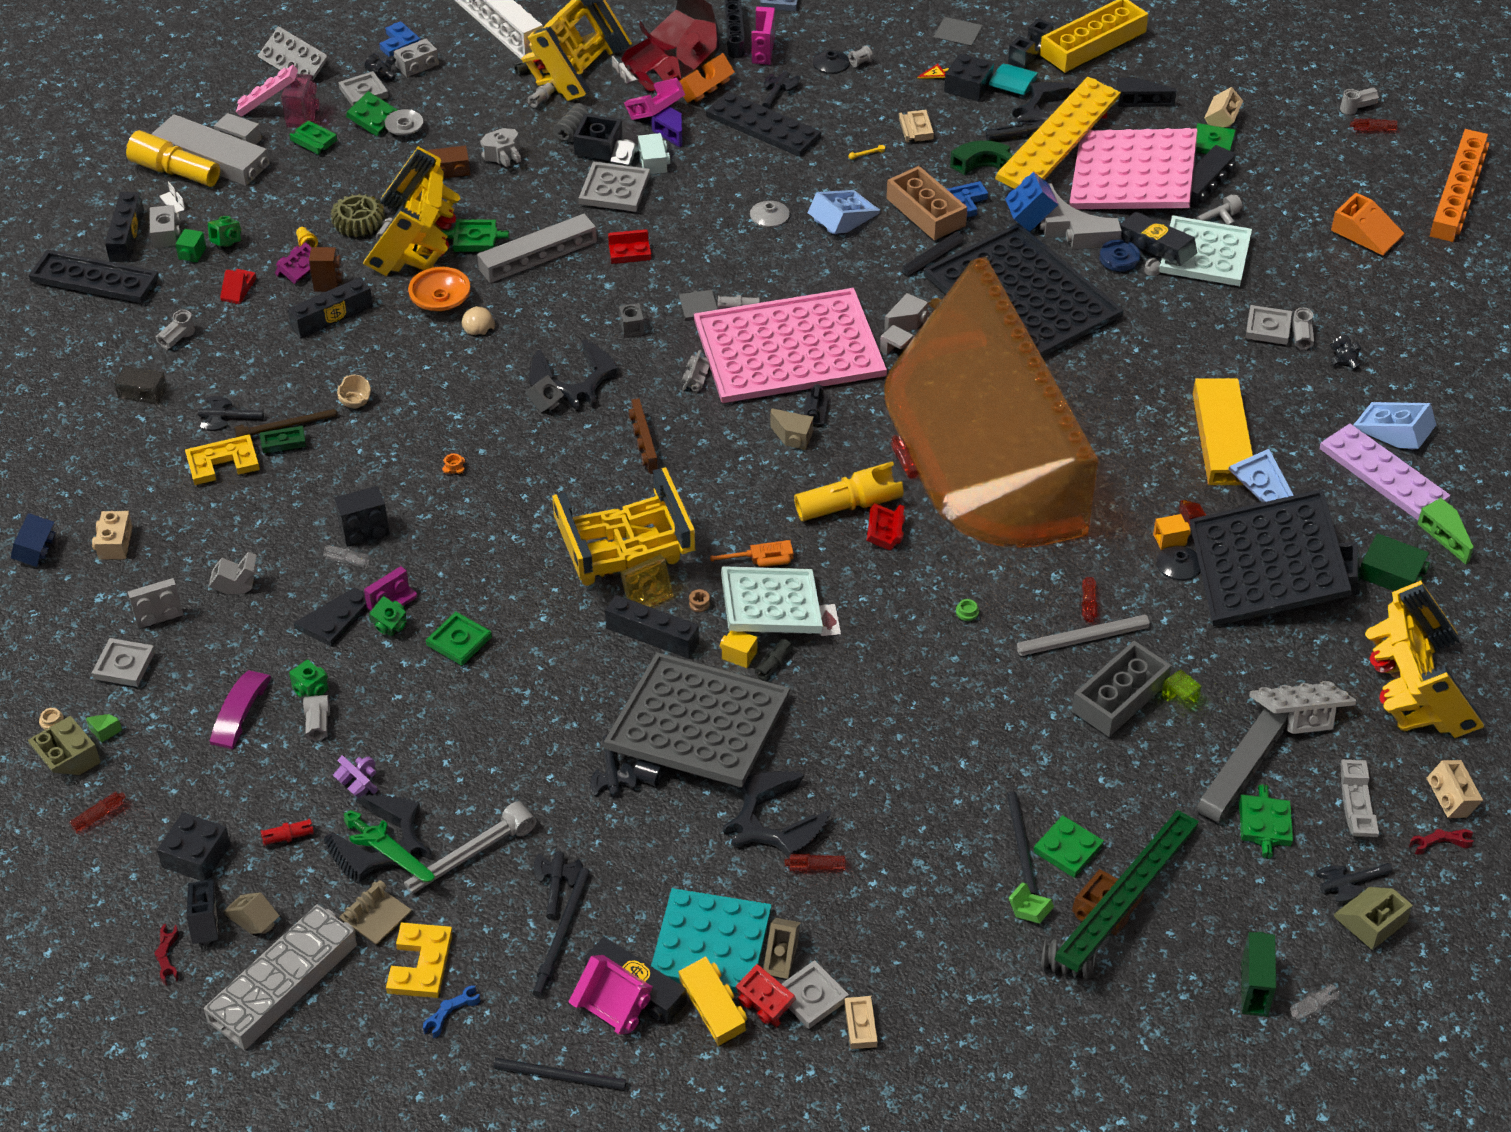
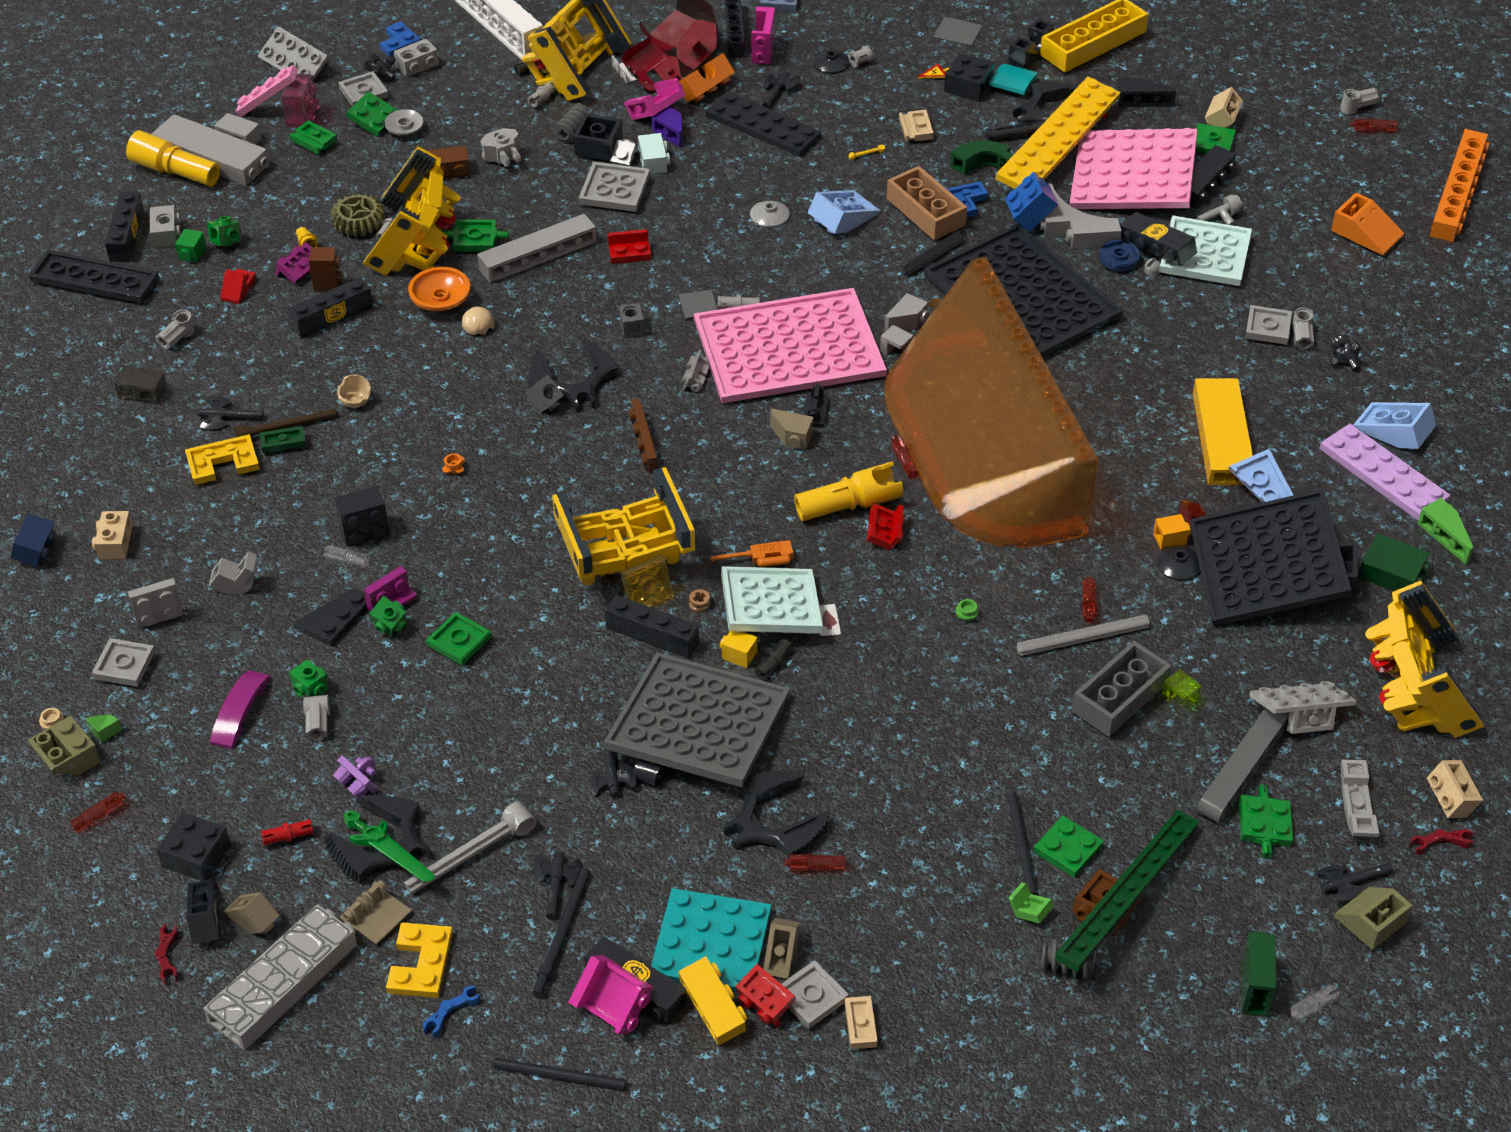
white piece [160,181,185,213] -> none

